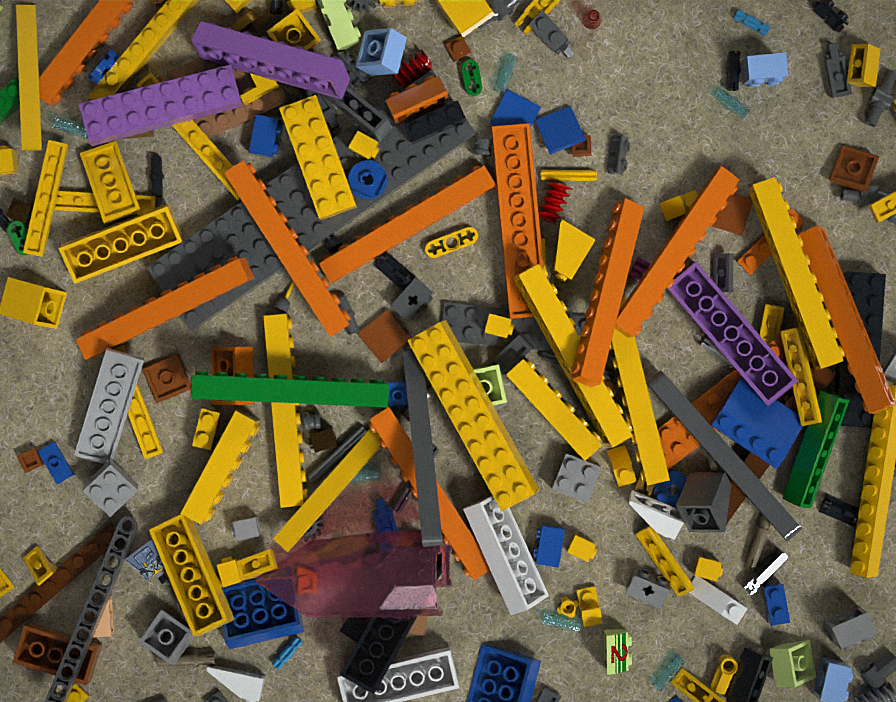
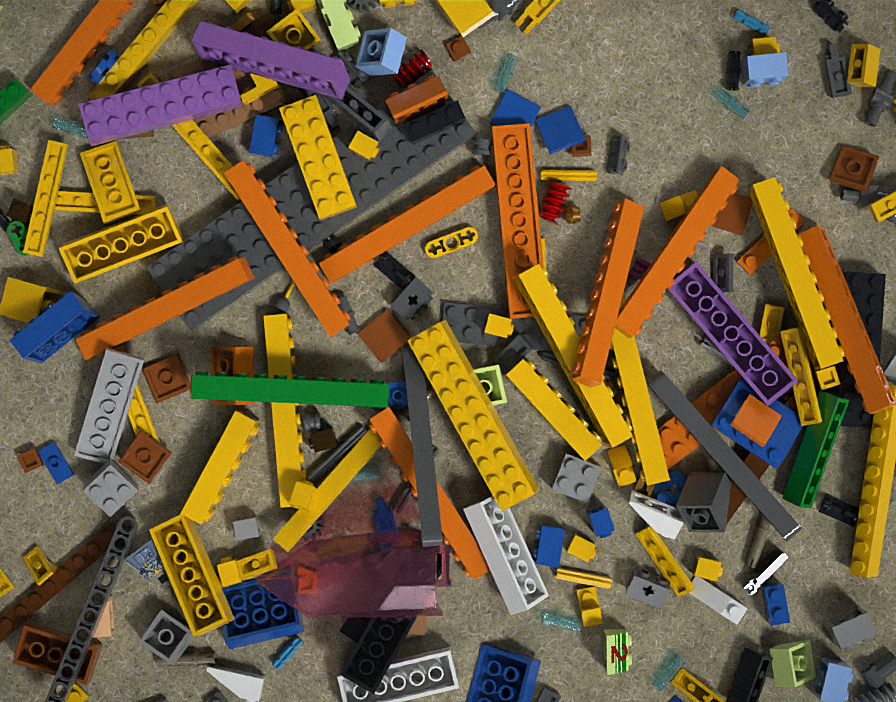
yellow tile [16,5,42,150] -> none
black pin [149,157,164,197] -> none
yellow brick [192,408,223,450] -> none
blue plate [348,160,388,200] -> none
green beam [462,60,482,97] -> none
dark grey hinge [528,10,574,58] -> none
yellow slope [553,220,595,282] -> none
yellow plate [557,596,579,618] -> none
clear red cone [582,10,602,29] -> none
yellow piece [709,654,738,695] -> none
none -> blue slope [9,292,101,364]
none -> dark orange tile [118,430,173,484]
none -> yellow brick [289,480,317,512]
none -> yellow axle [555,568,612,589]
none -> pearl gold plate [562,205,581,224]
none -> blue brick [587,505,615,538]
none -> orange tile [730,394,782,447]
none -> yellow brick [750,37,780,56]
none -> yellow plate [815,366,840,390]

